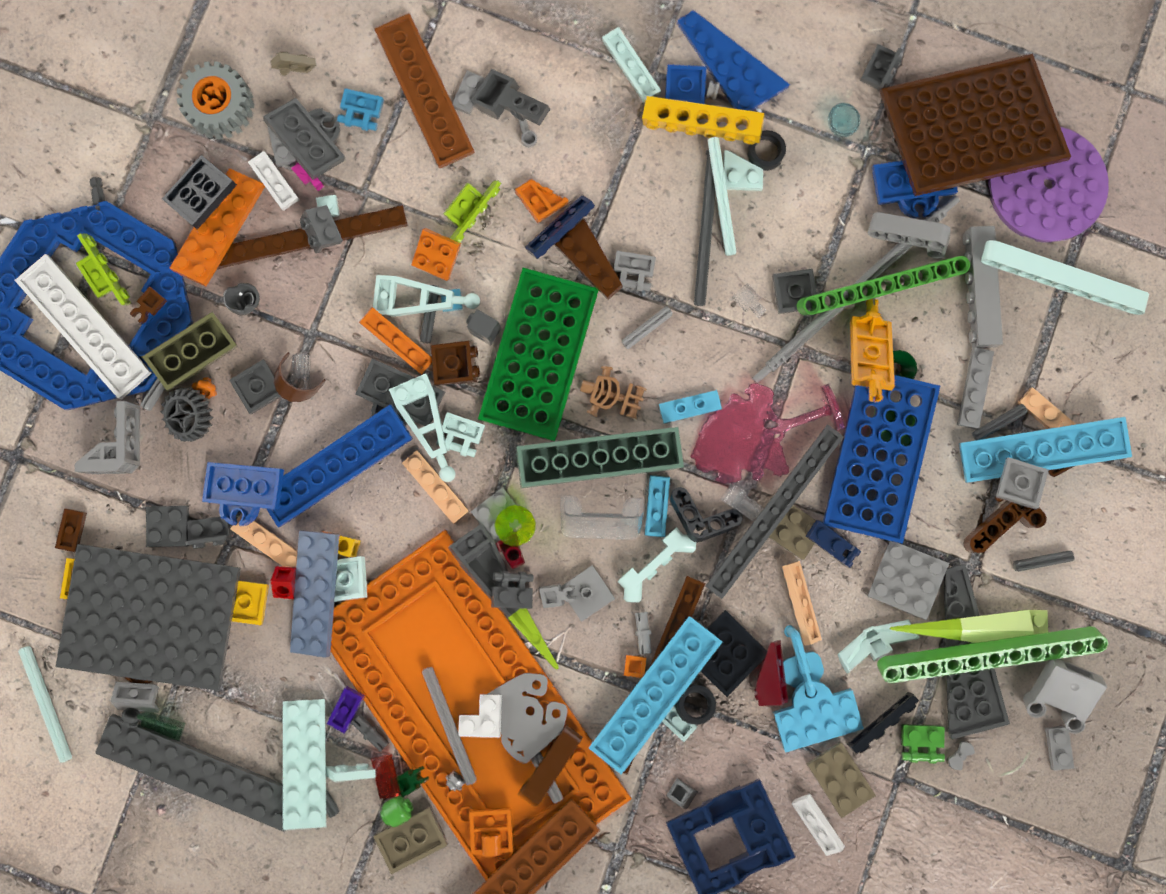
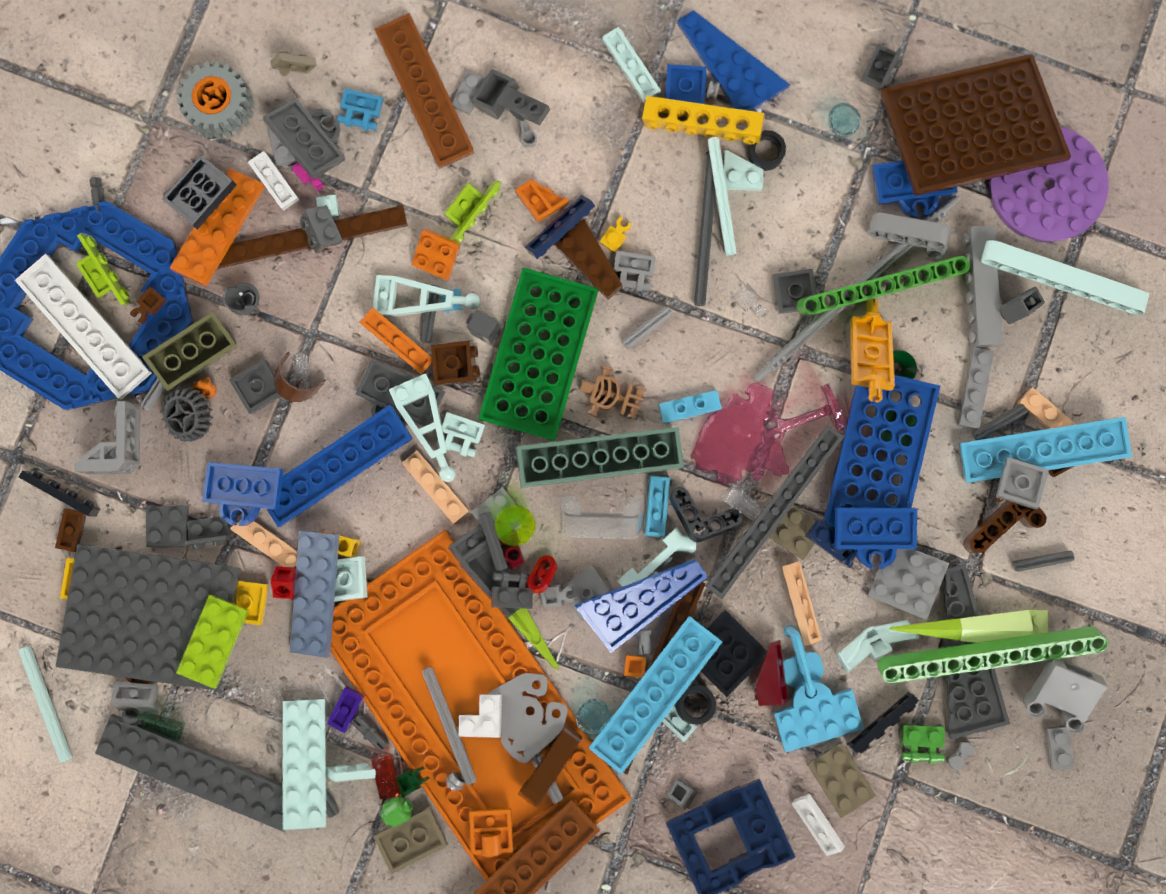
none -> black plate [18,469,100,517]
none -> lime plate [176,595,249,689]
none -> dark grey axle [479,512,508,571]
none -> red plate [527,555,558,594]
none -> wing [574,559,708,652]
none -> clear light blue hair [576,699,611,734]
none -> yellow plate [599,216,632,254]
none -> blue plate [834,507,917,569]
none -> dark grey brick [1000,287,1045,324]

